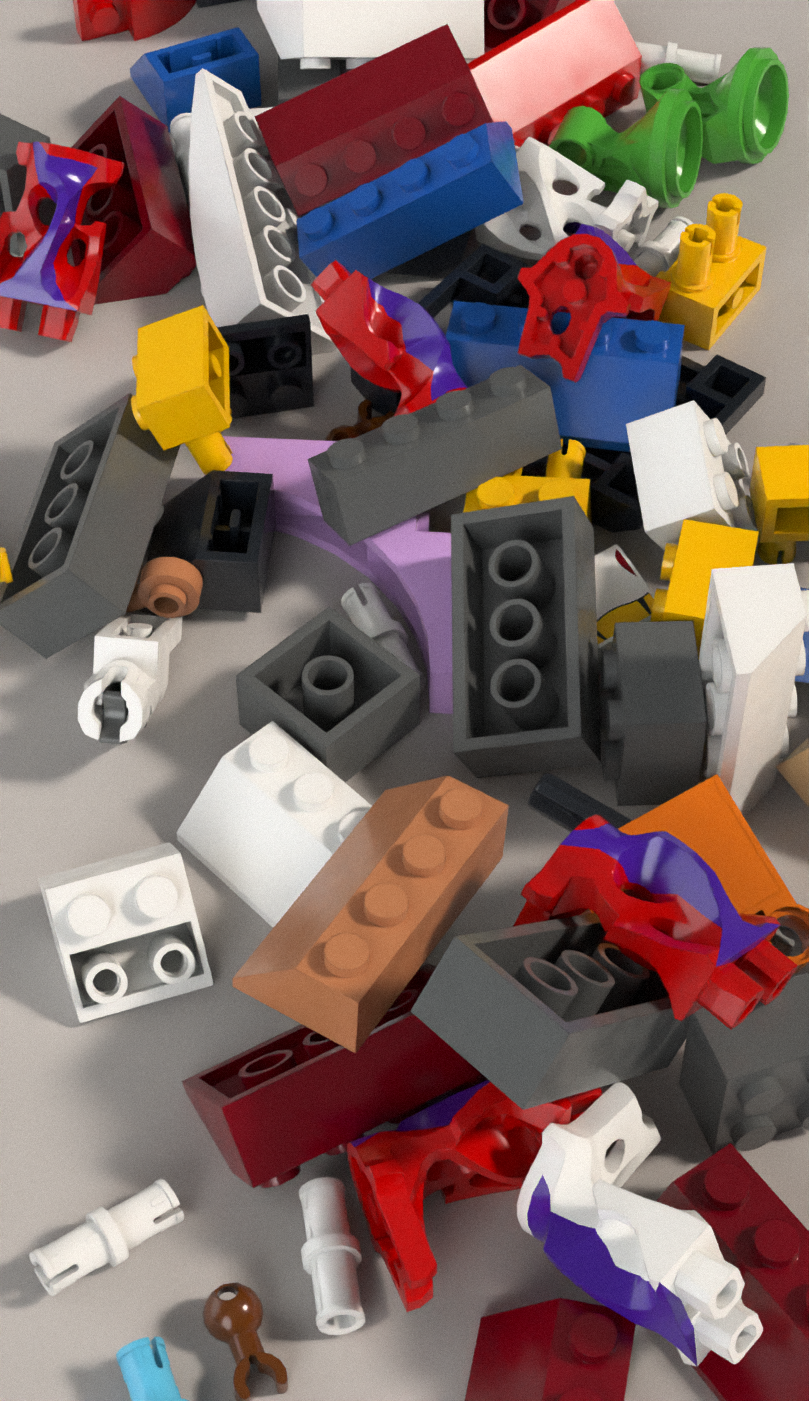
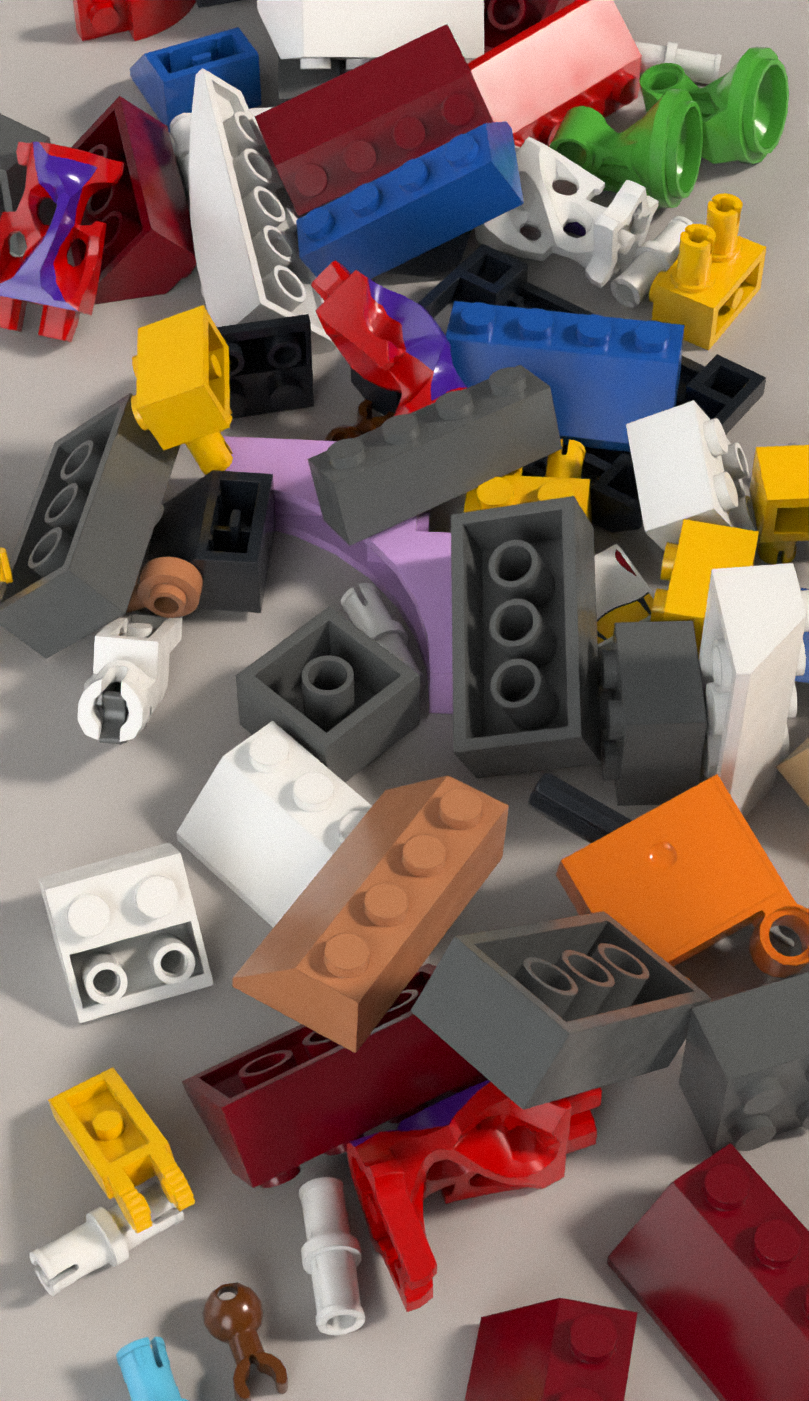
red hips [513,814,798,1030] -> none
red hips [517,224,671,383] -> none
white hips [517,1081,763,1366] -> none
none -> yellow hinge [48,1067,195,1234]

